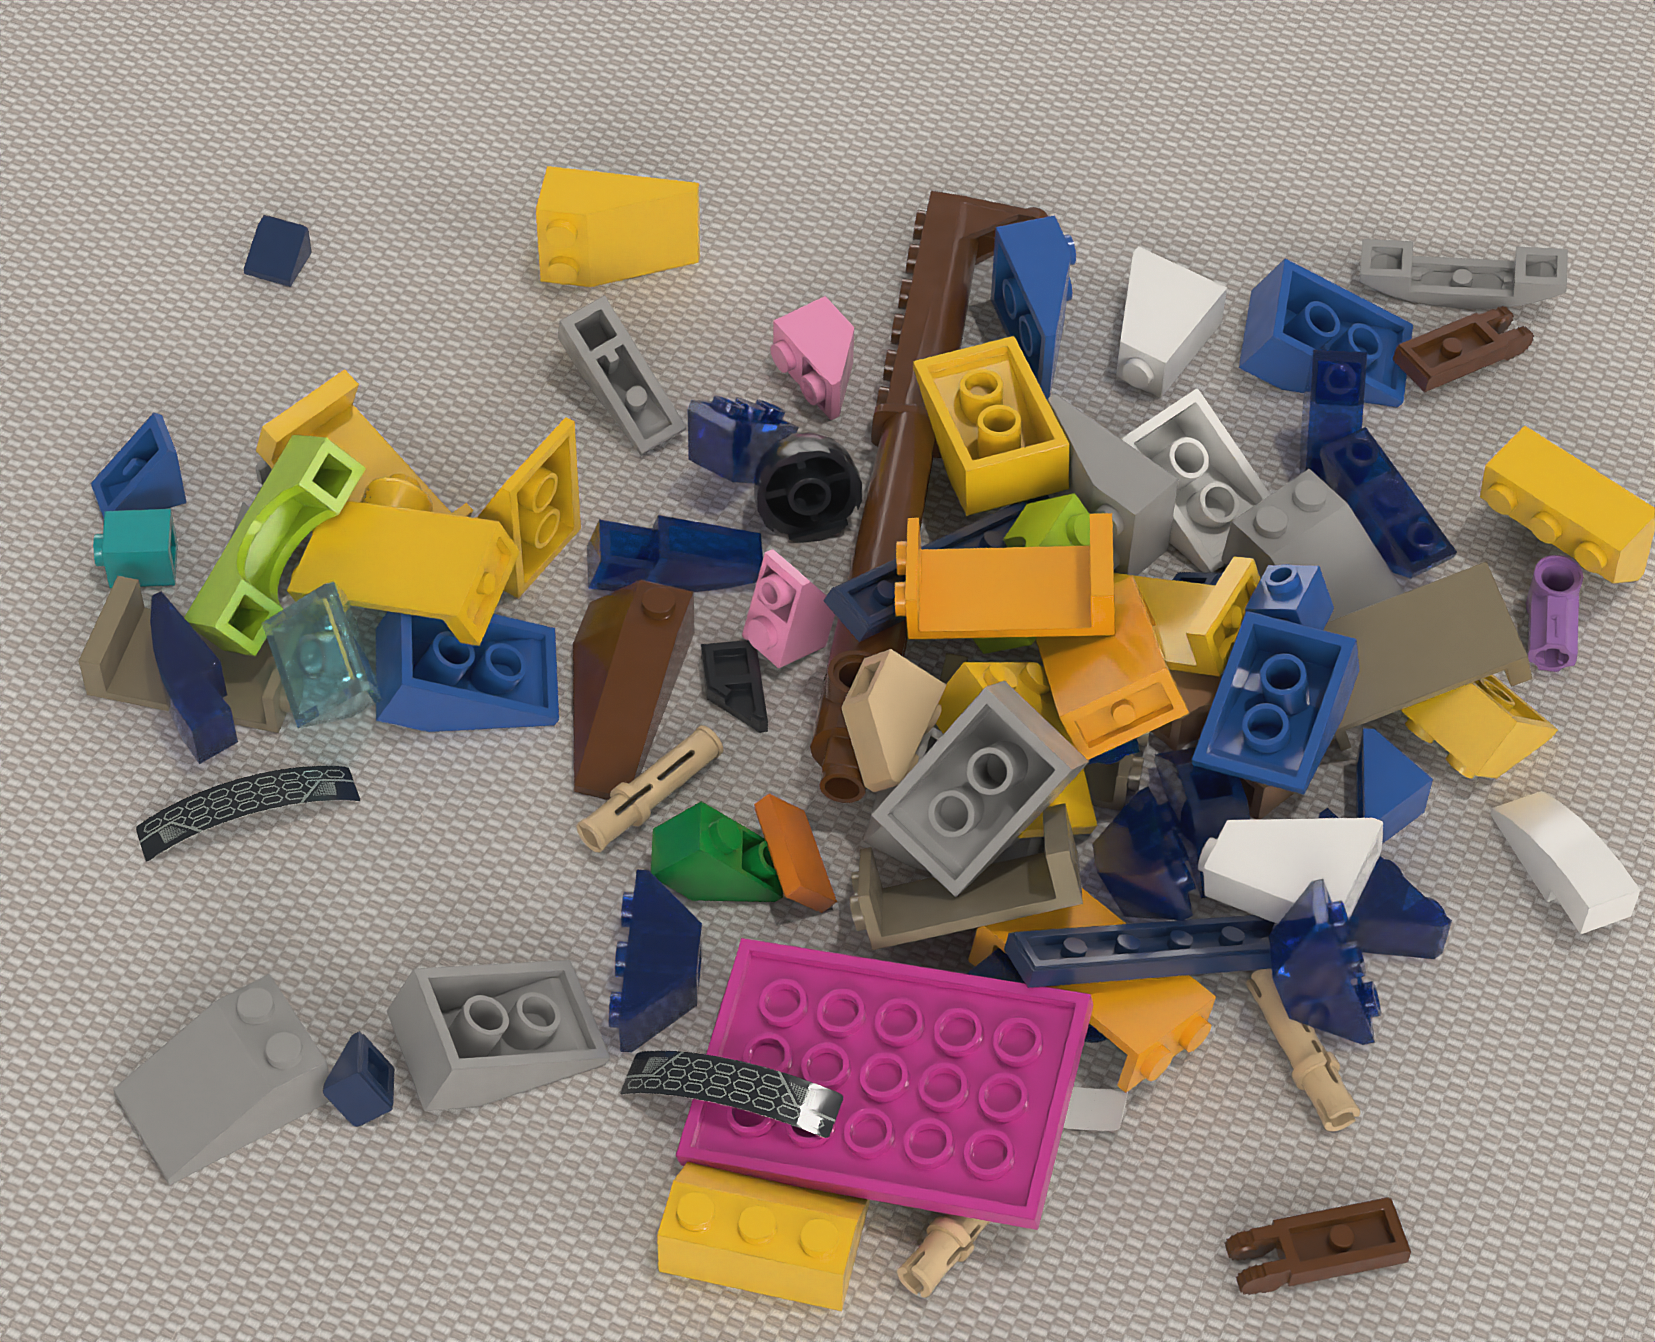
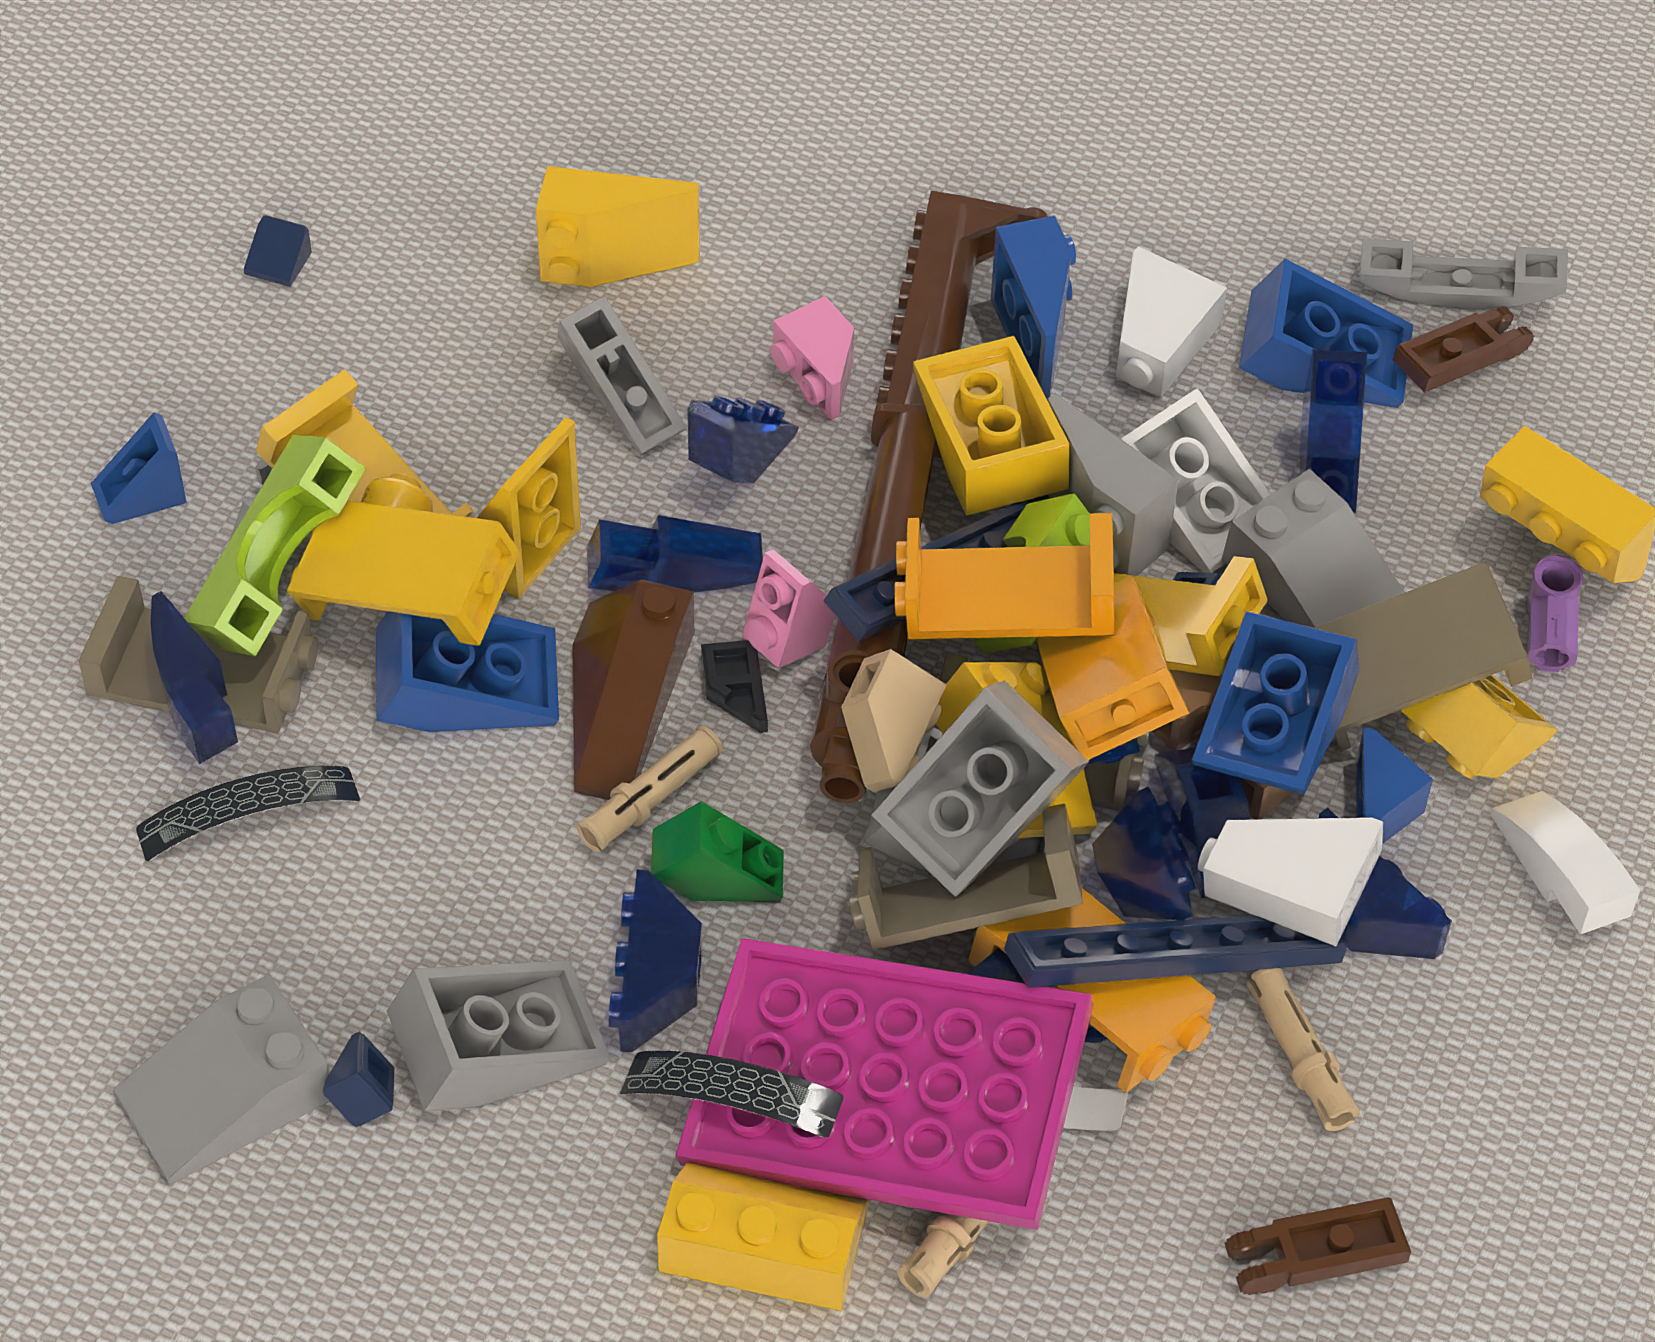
teal brick [93,509,178,588] -> none
clear light blue slope [262,582,382,728] -> none
black cylinder [754,432,862,543] -> none
orange tile [754,794,837,913] -> none
blue brick [1245,564,1334,630] -> none
clear blue slope [1269,879,1381,1045] -> none
clear blue slope [1320,427,1457,579] -> none

